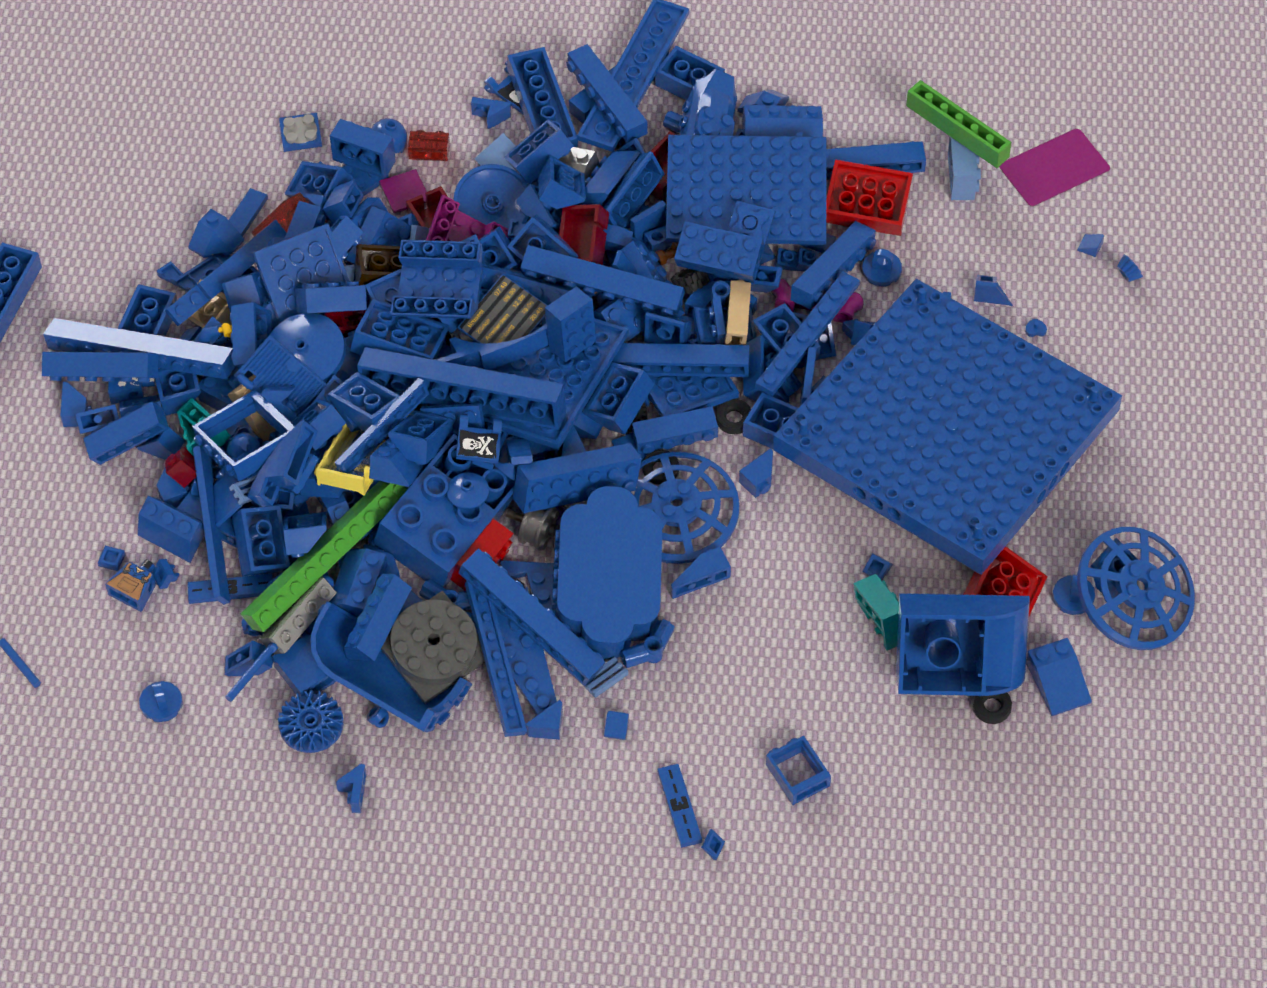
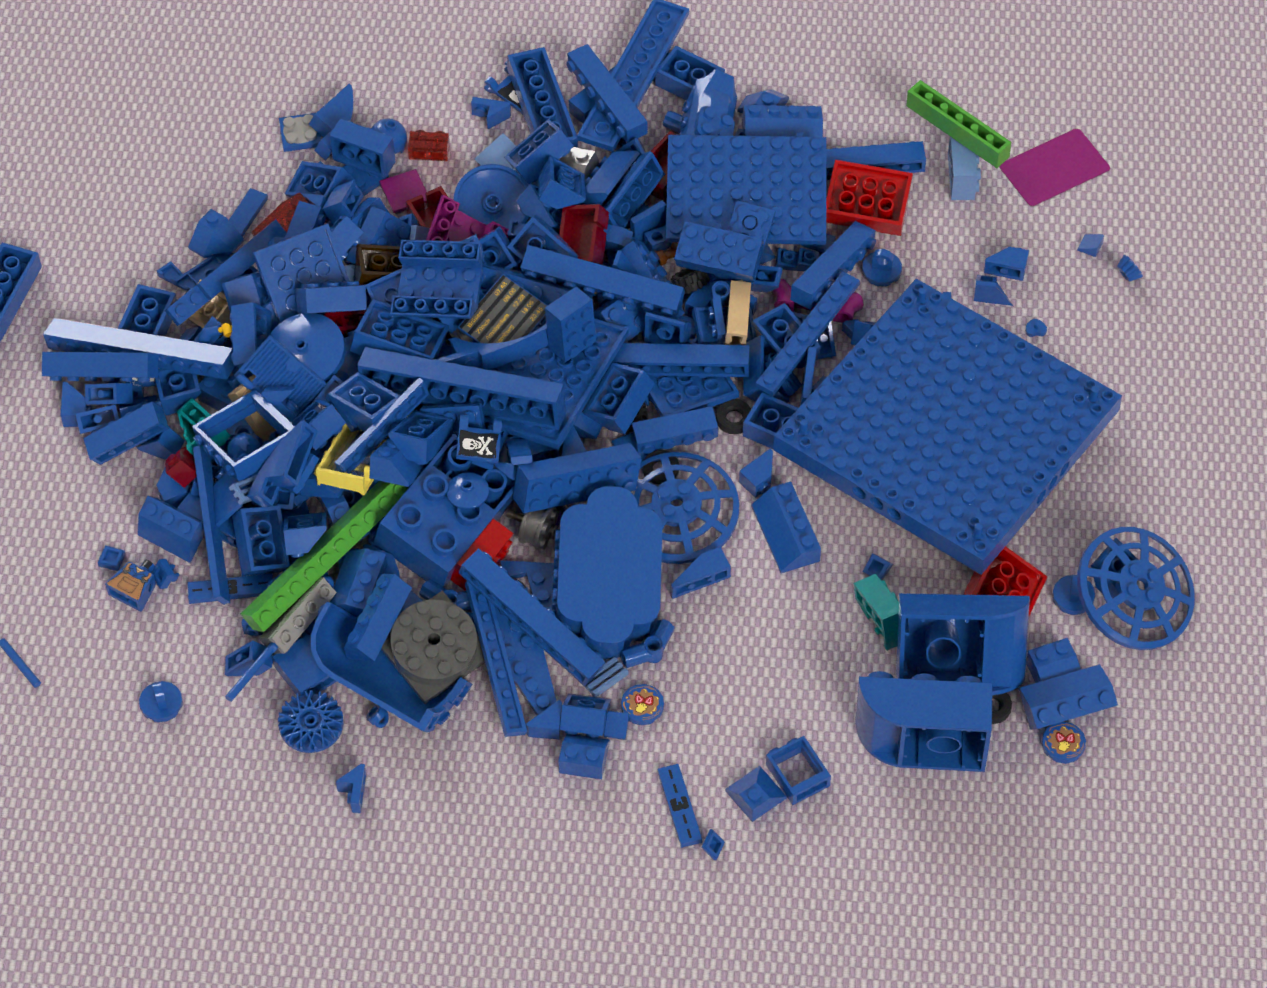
none -> blue slope [85,383,133,405]
none -> blue slope [309,84,354,161]
none -> blue slope [559,734,610,780]
none -> blue slope [560,693,611,738]
none -> tile [621,684,664,725]
none -> blue slope [725,766,787,822]
none -> blue slope [751,481,821,573]
none -> blue brick [855,671,992,772]
none -> blue slope [984,247,1029,281]
none -> blue slope [1018,664,1118,730]
none -> tile [1042,722,1086,764]

